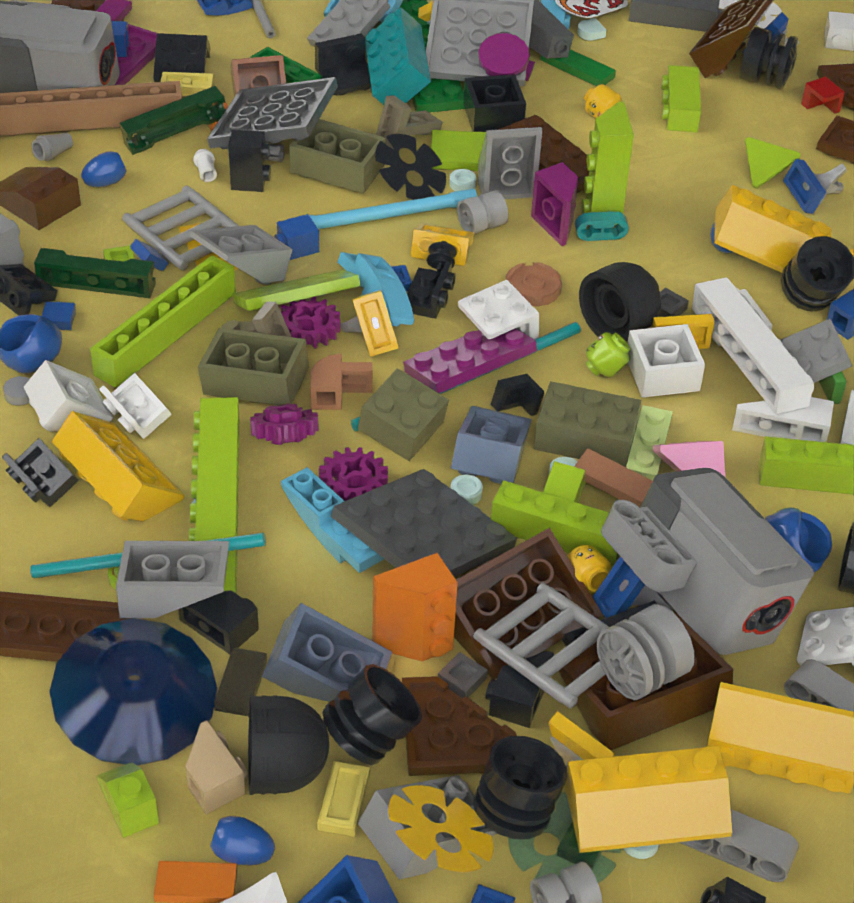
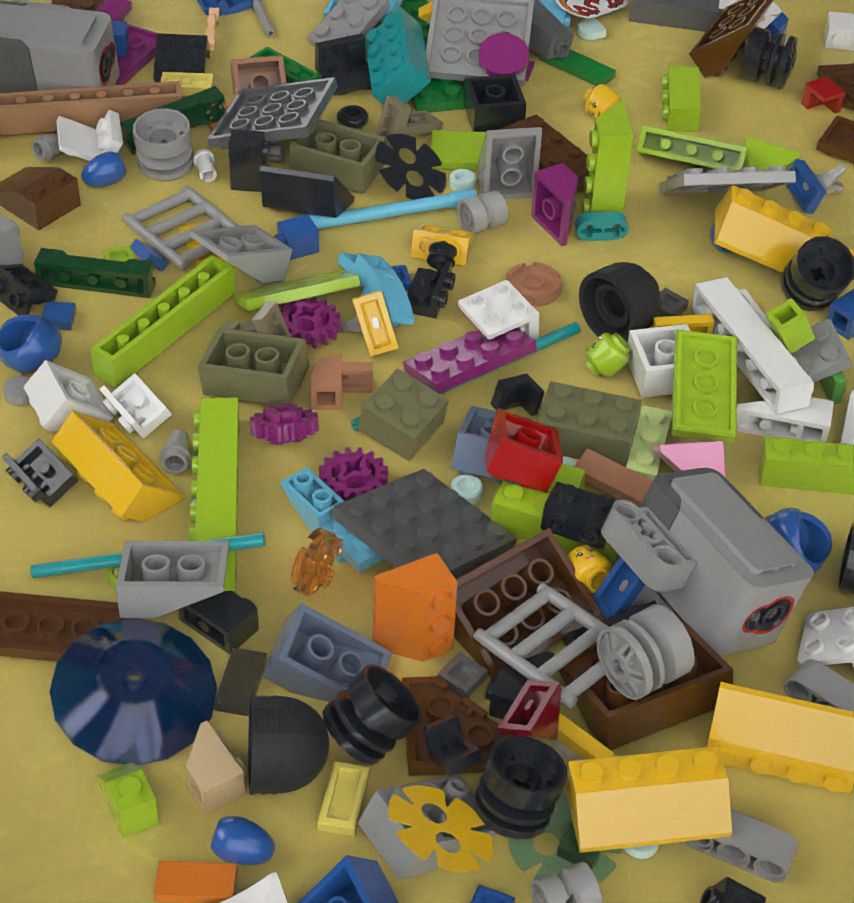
none -> white bracket [56,110,123,161]
none -> light grey wheel [133,108,194,181]
none -> light grey cone [159,430,191,474]
none -> light nougat piece [205,7,220,51]
none -> black slope [259,165,355,218]
none -> clear orange plate [291,528,343,596]
none -> black piece [336,105,369,129]
none -> black bracket [423,713,482,777]
none -> red slope [485,408,563,493]
none -> dark red slope [498,680,562,740]
none -> black bracket [540,481,617,549]
none -> lime brick [636,125,749,172]
none -> light grey plate [659,166,796,194]
none -> lime tile [671,329,737,443]
none -> lime brick [765,298,816,354]

